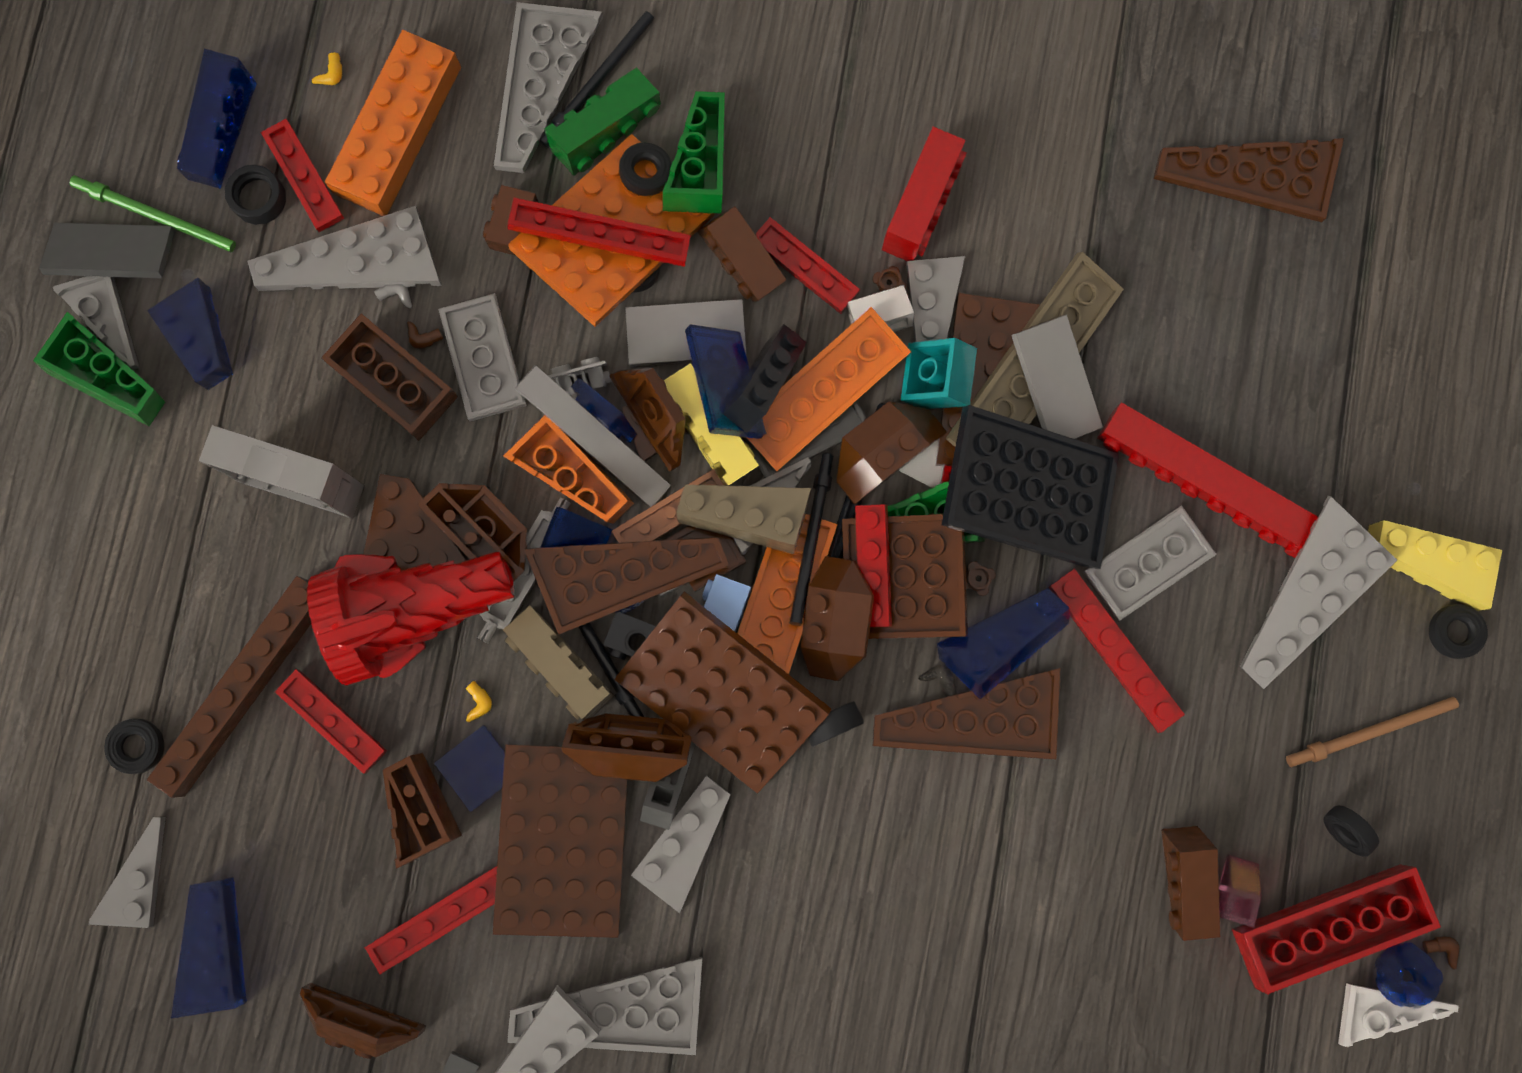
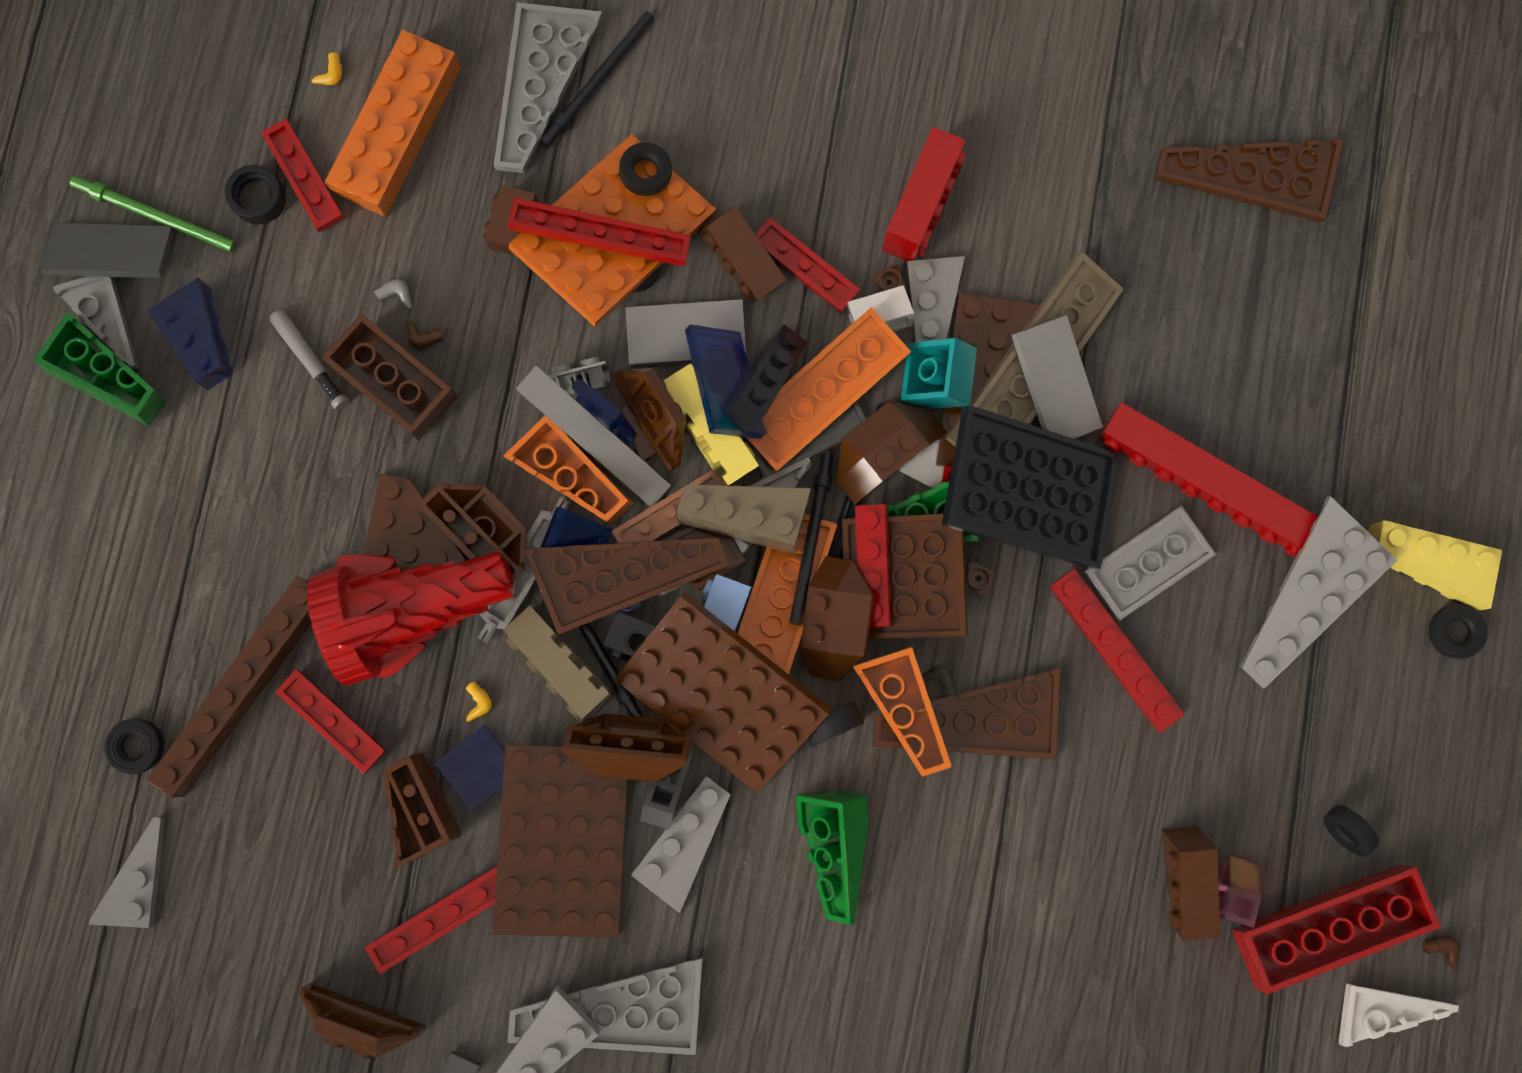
clear blue wedge [171,877,247,1019] -> none
clear blue wedge [177,48,257,189] -> none
light grey tile [199,425,364,519] -> none
light grey wing [247,206,442,291] -> none
light grey tile [438,293,527,422] -> none
green wedge [544,67,661,176] -> none
green wedge [663,91,725,214] -> none
clear blue wedge [937,588,1070,699] -> none
medium nougat bar [1286,697,1459,768] -> none
clear blue plate [1374,942,1443,1009] -> none
none -> light grey piece [270,310,349,410]
none -> green wedge [796,790,868,925]
none -> orange wedge [853,647,952,777]

